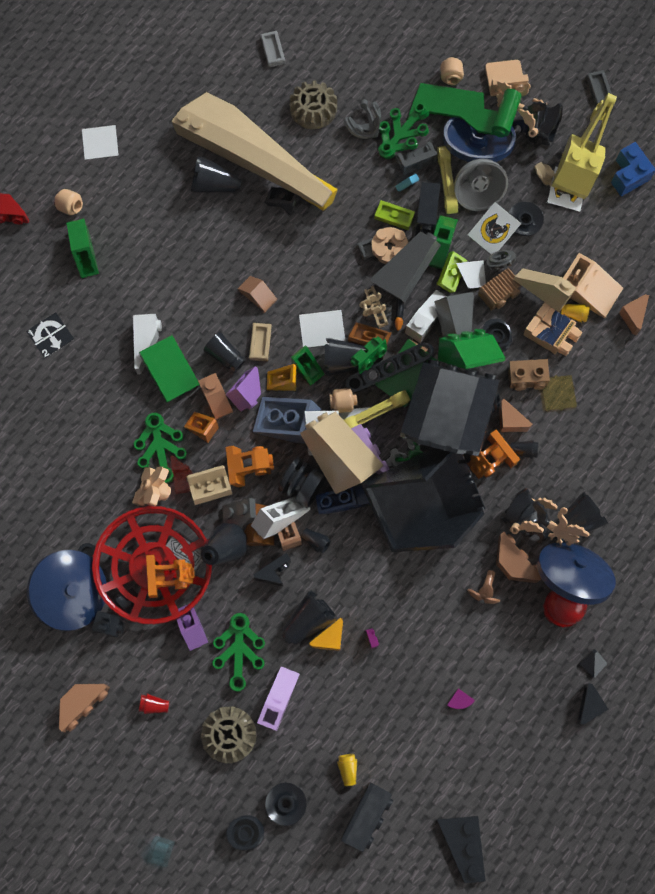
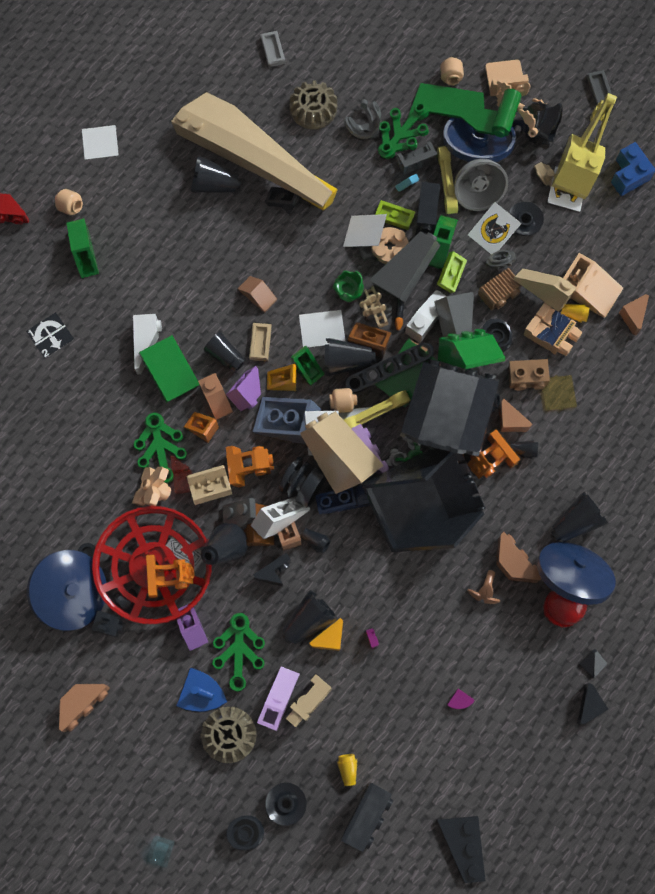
red cone [139,694,169,714] -> none
green hinge [350,336,387,374] -> none
white sticker [456,260,486,288] -> none
helmet [501,488,589,546] -> none
none -> blue shield [177,668,227,712]
none -> tan hips [286,675,332,727]
none -> green hair [333,270,364,302]
none -> white sticker [343,214,387,247]

